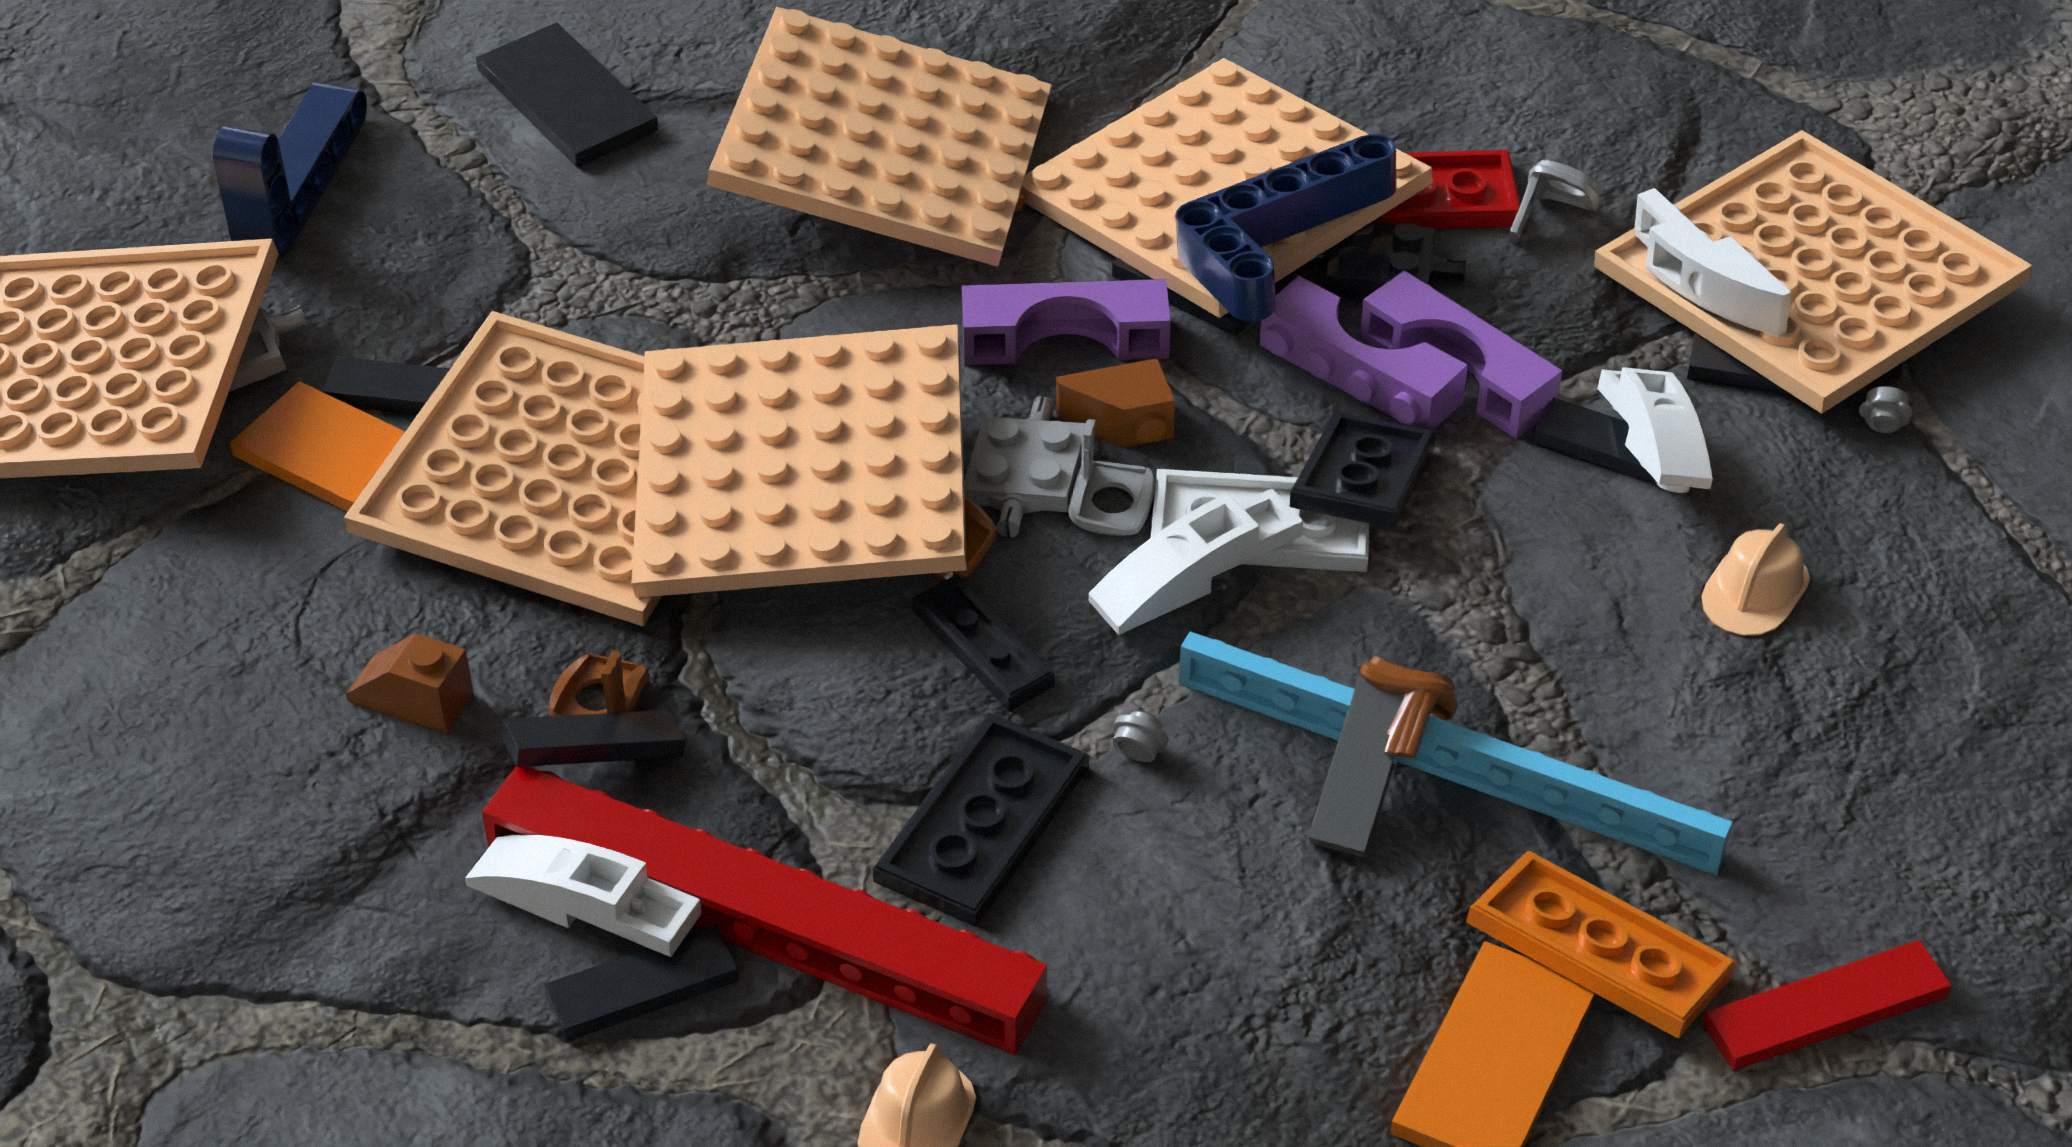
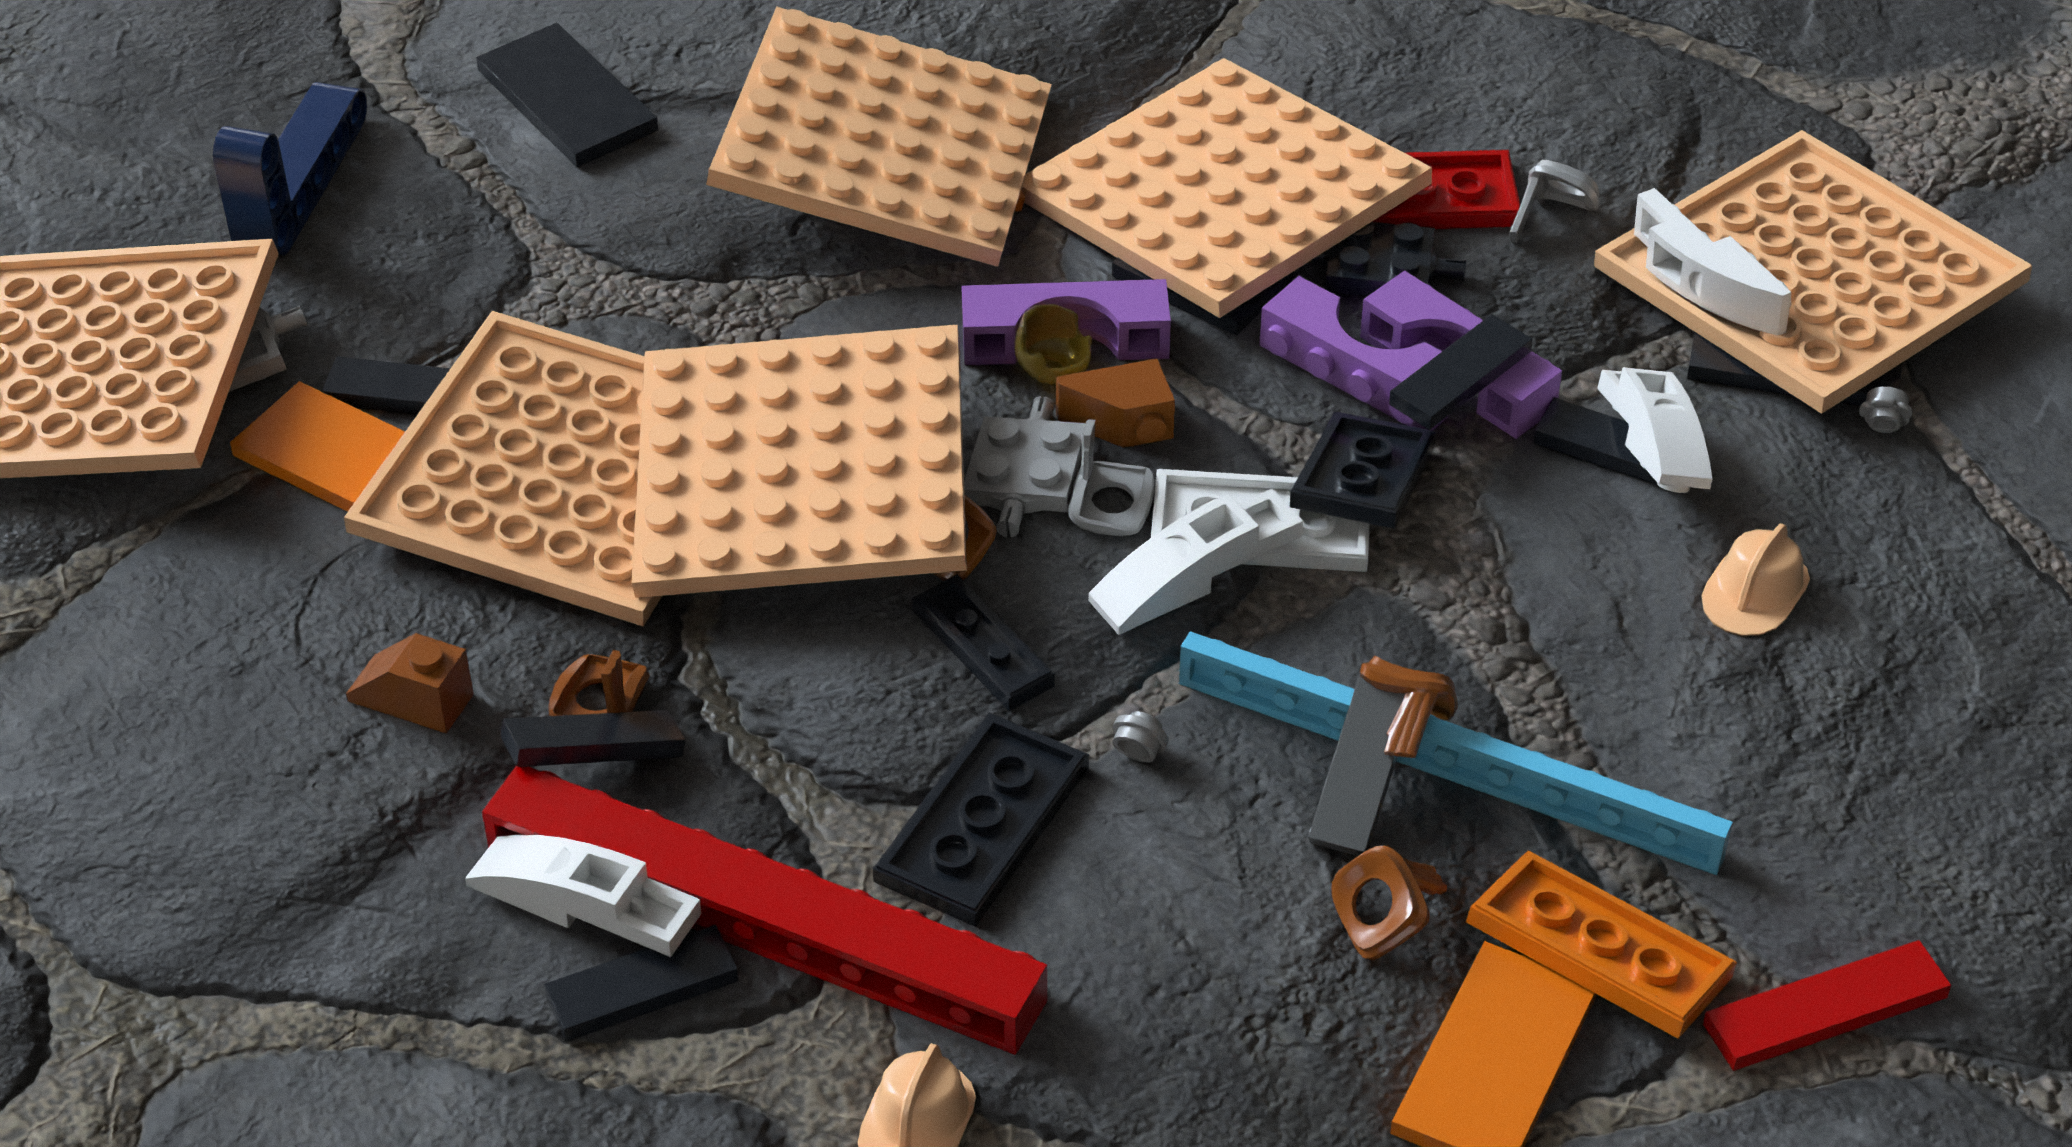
dark blue beam [1175,134,1397,322] -> none
none -> clear yellow hair [1014,304,1092,385]
none -> dark orange piece [1331,846,1447,961]
none -> black tile [1389,314,1533,430]

